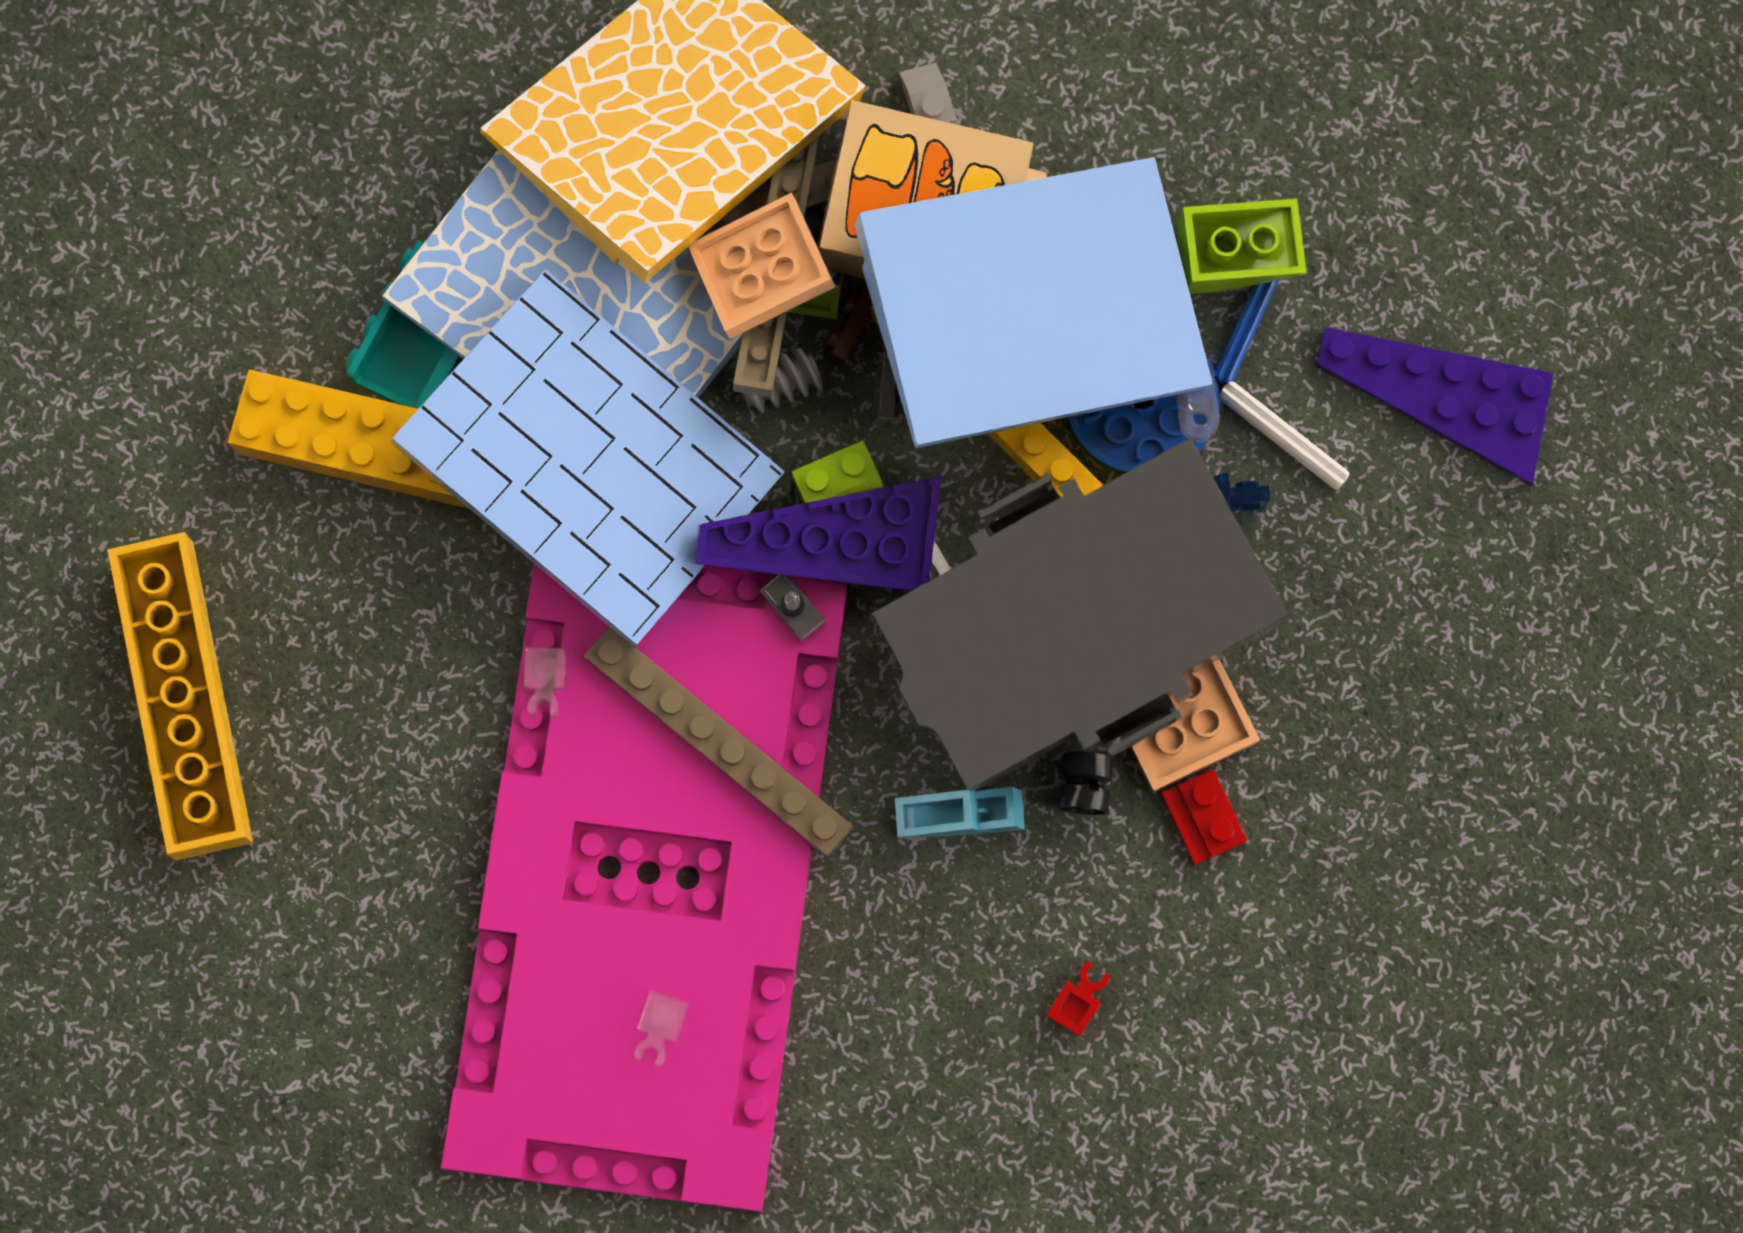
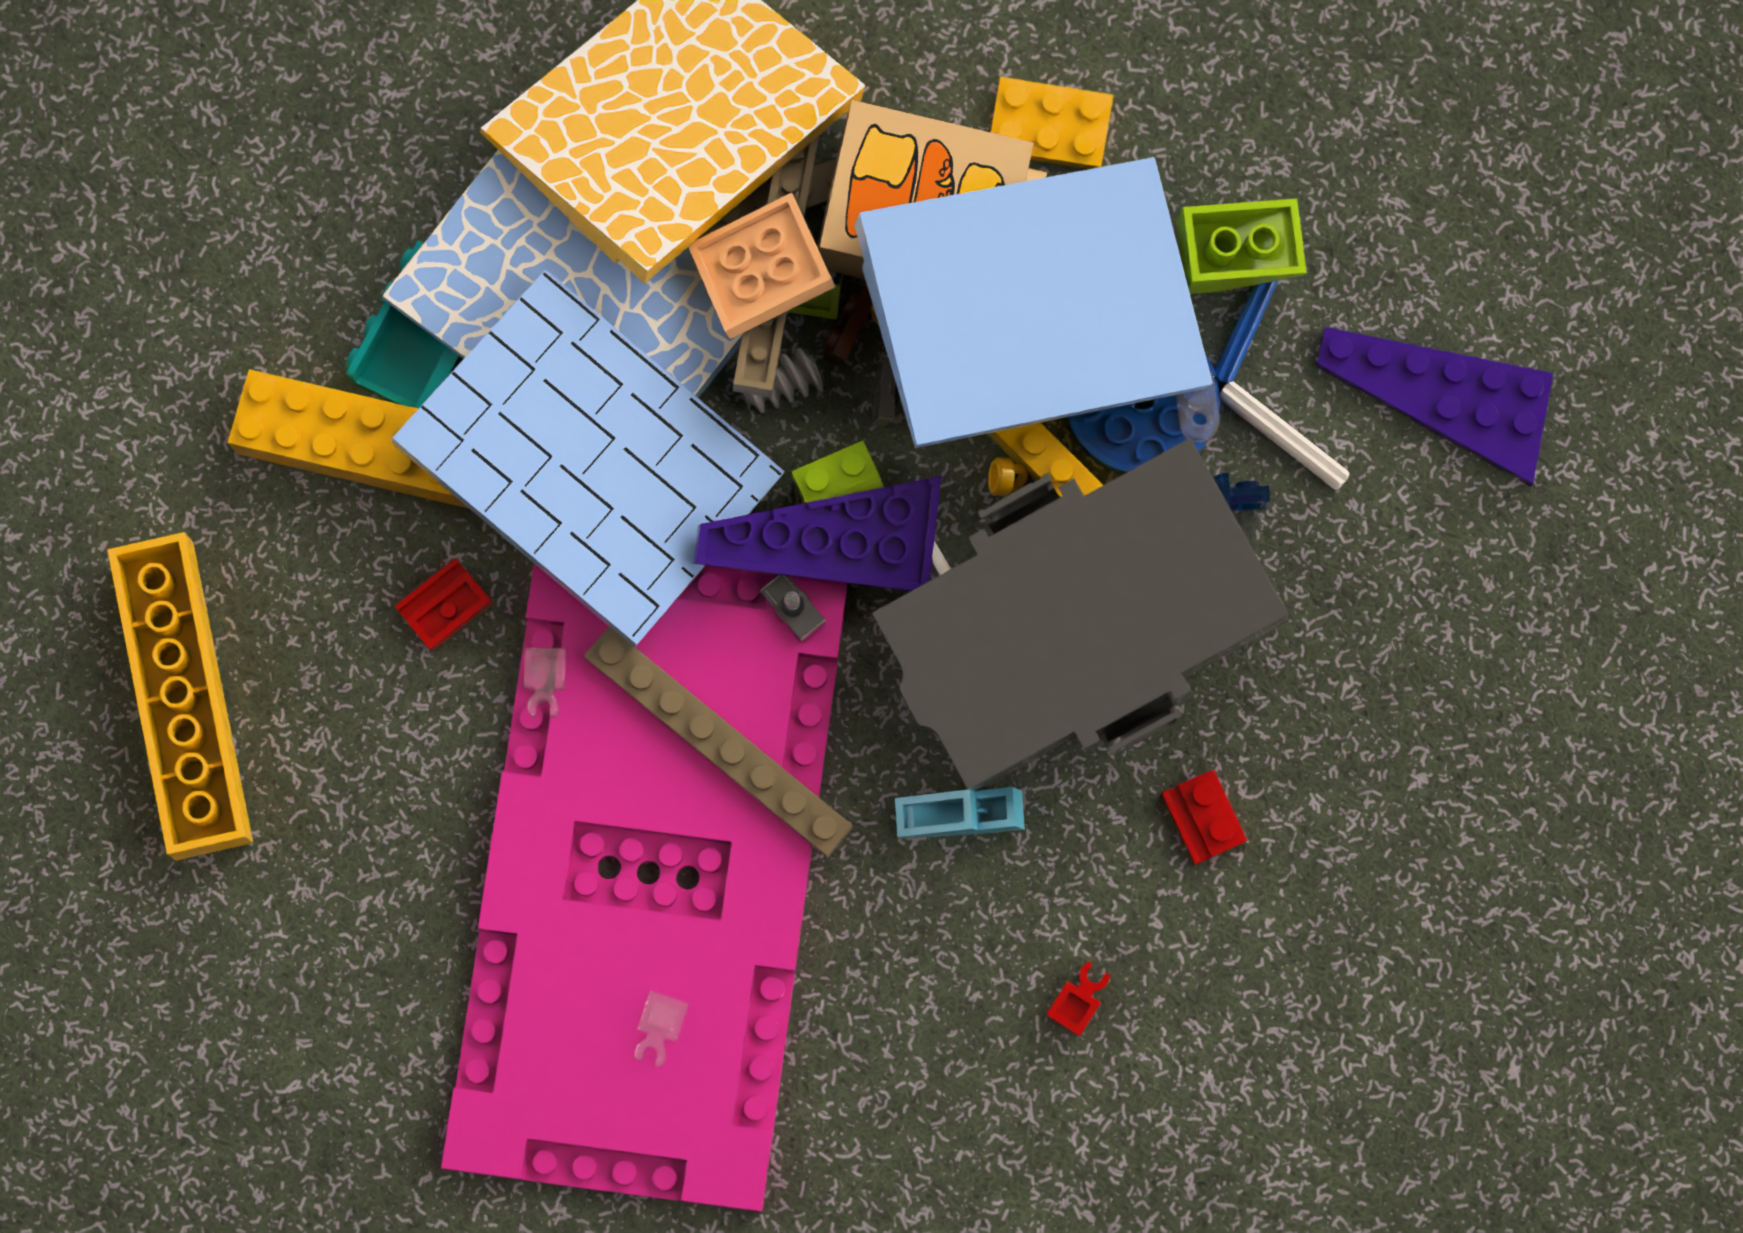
light grey slope [899,62,957,125] -> none
black wheel [1057,751,1113,815] -> none
light nougat plate [1130,659,1260,793] -> none
none -> red plate [394,558,492,652]
none -> yellow tile [988,457,1028,497]
none -> yellow plate [991,77,1113,169]

